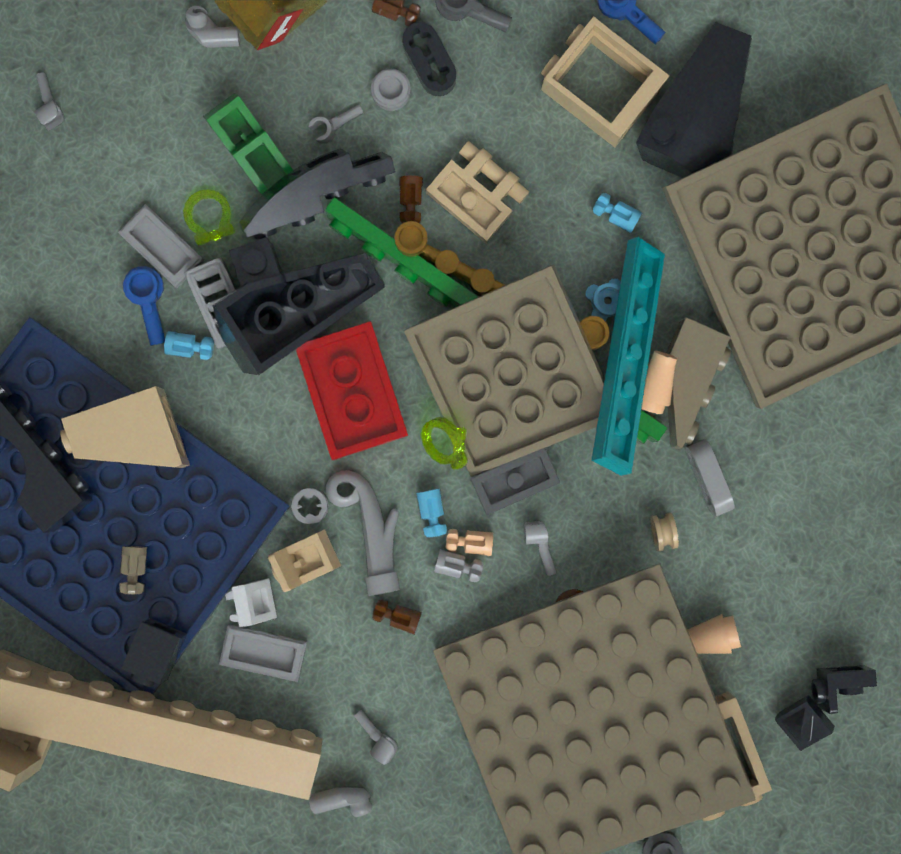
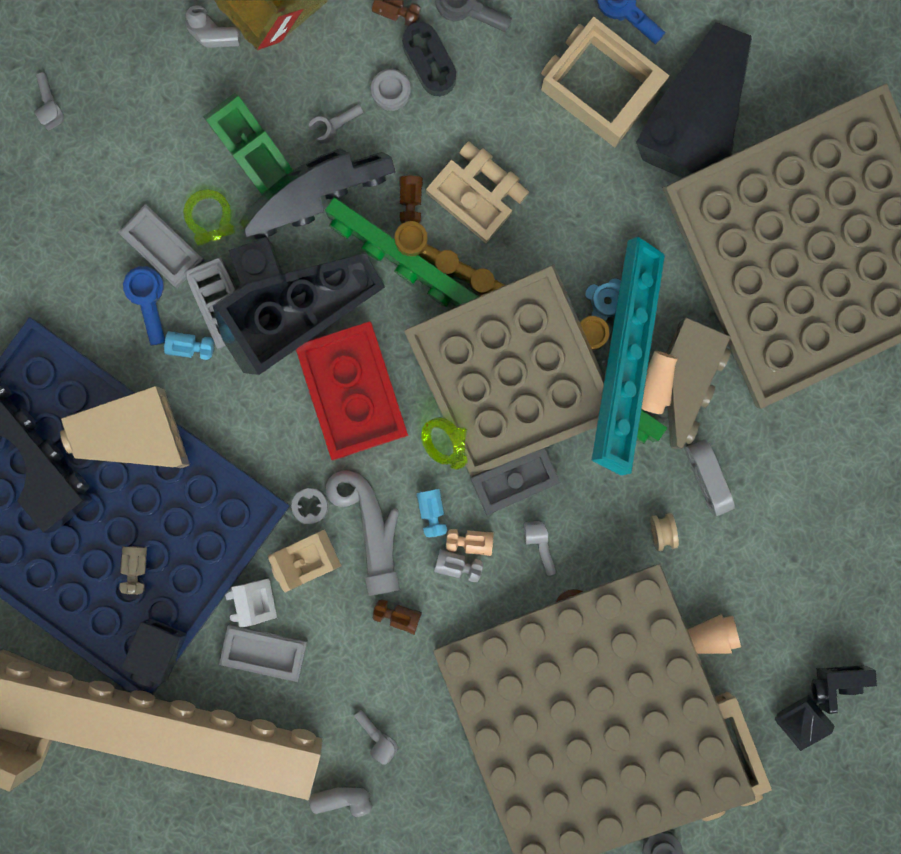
medium azure piece [593,193,642,233] -> none

